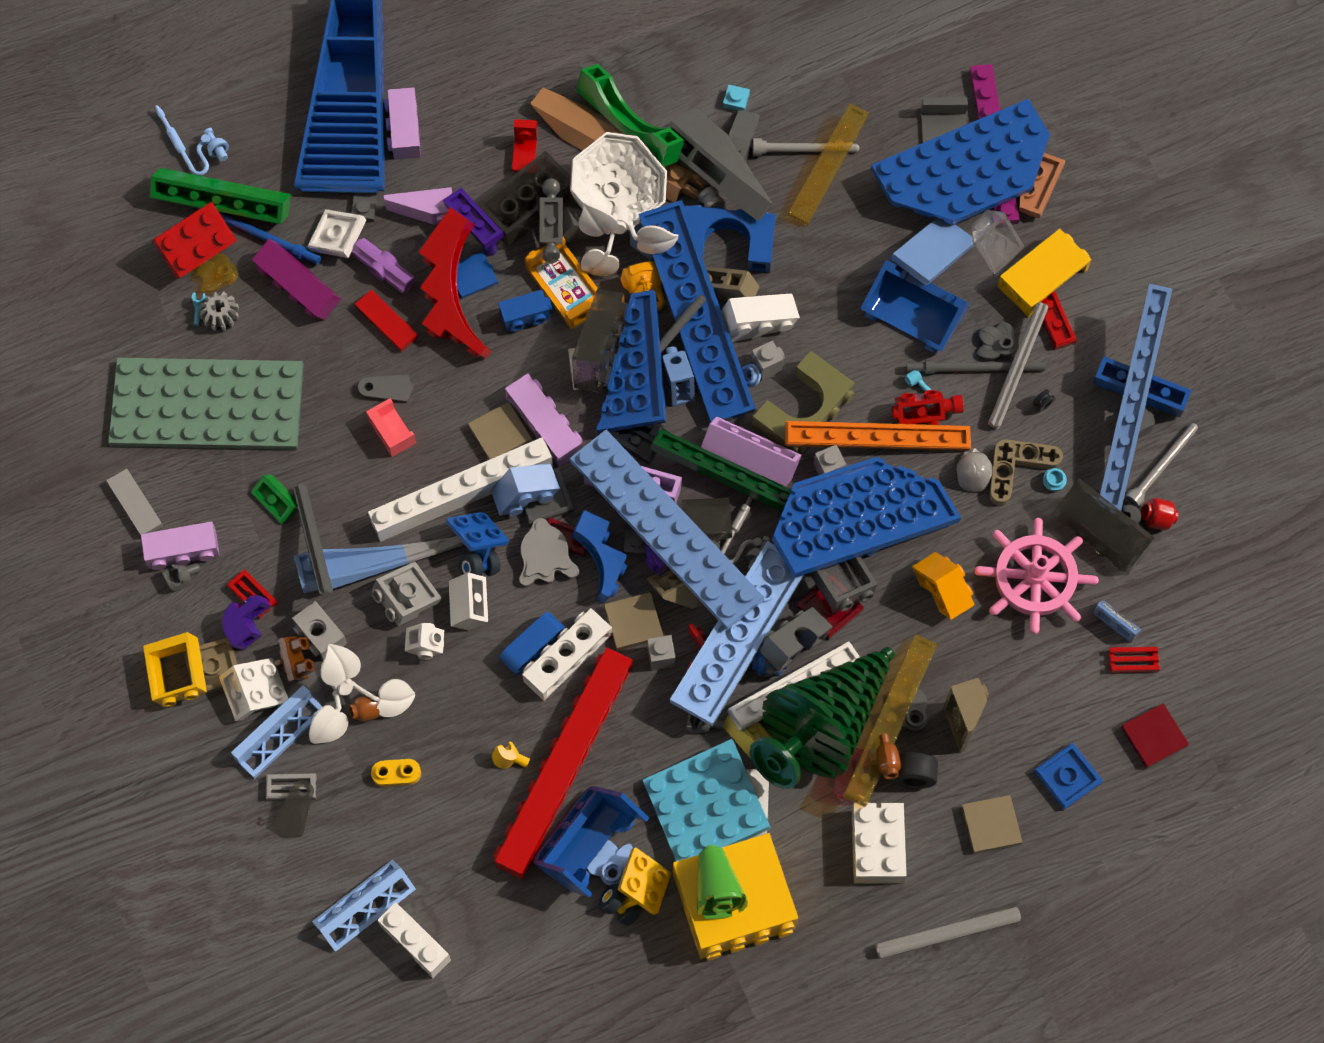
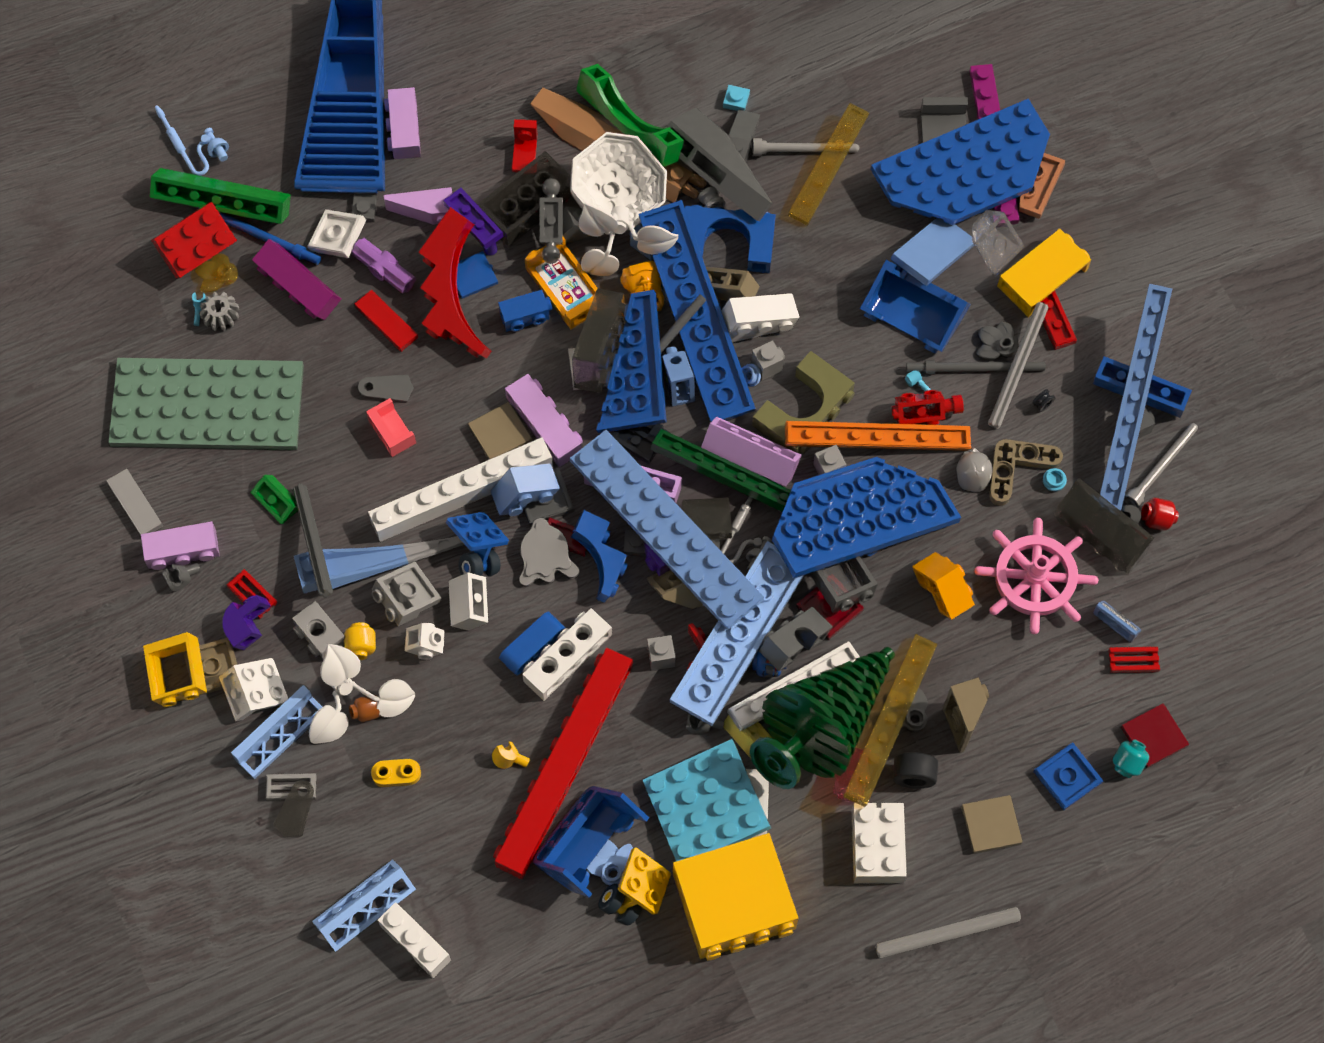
reddish brown hips [274,636,315,682] -> none
dark tan tile [604,592,663,651] -> none
bright green cone [697,845,748,920] -> none
dark orange plant [876,734,901,779] -> none
none -> yellow head [344,622,376,660]
none -> teal head [1112,740,1149,778]

